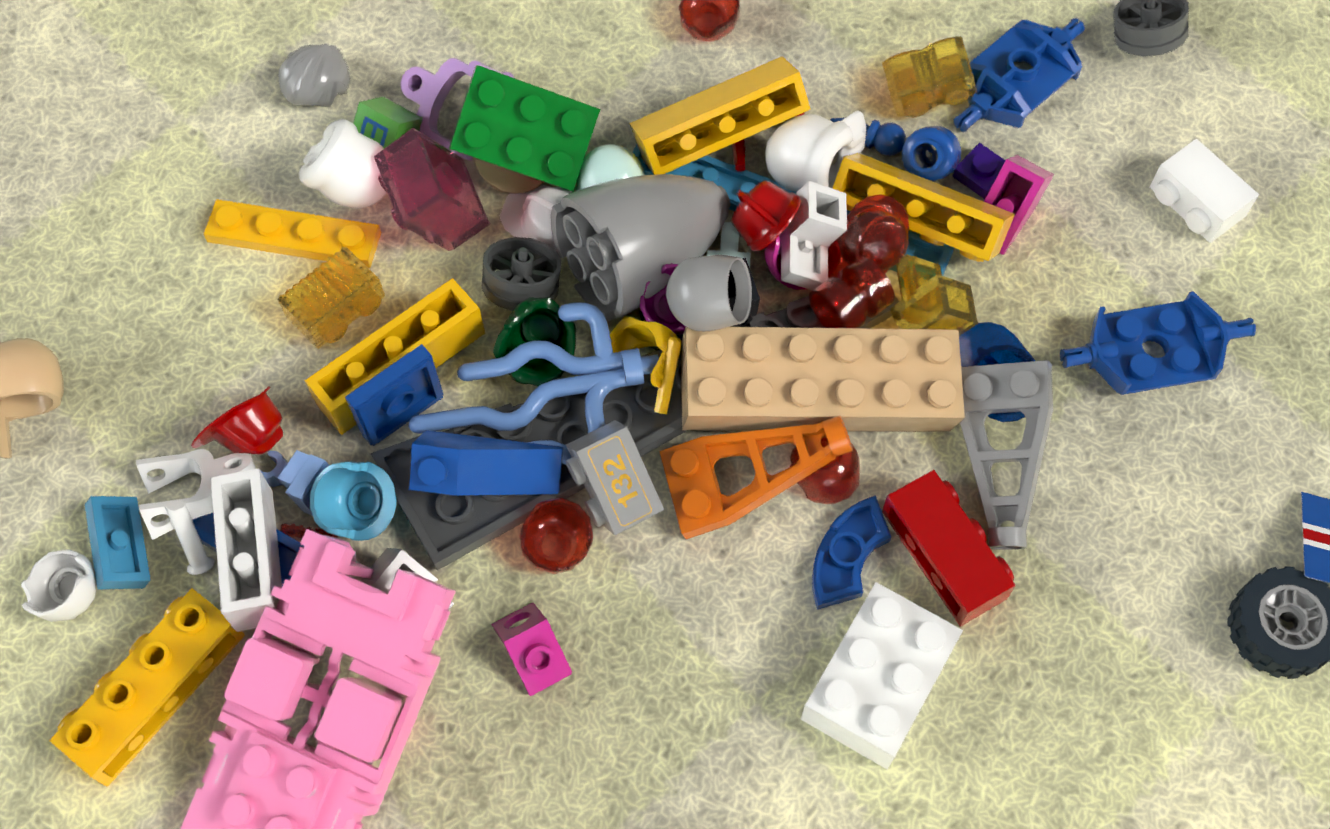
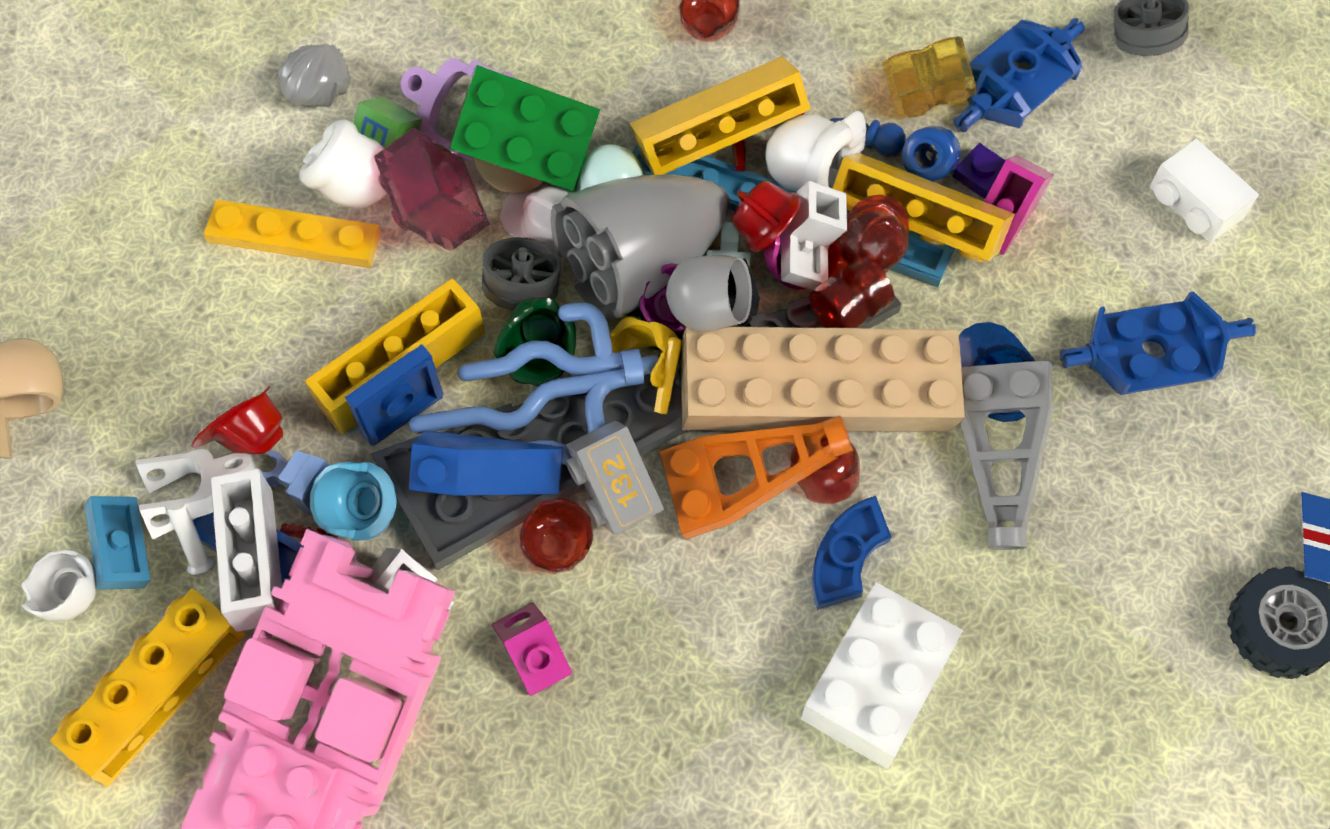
clear yellow brick [278,247,385,349] -> none
red brick [882,470,1016,627] -> none
clear yellow brick [890,254,978,336] -> none

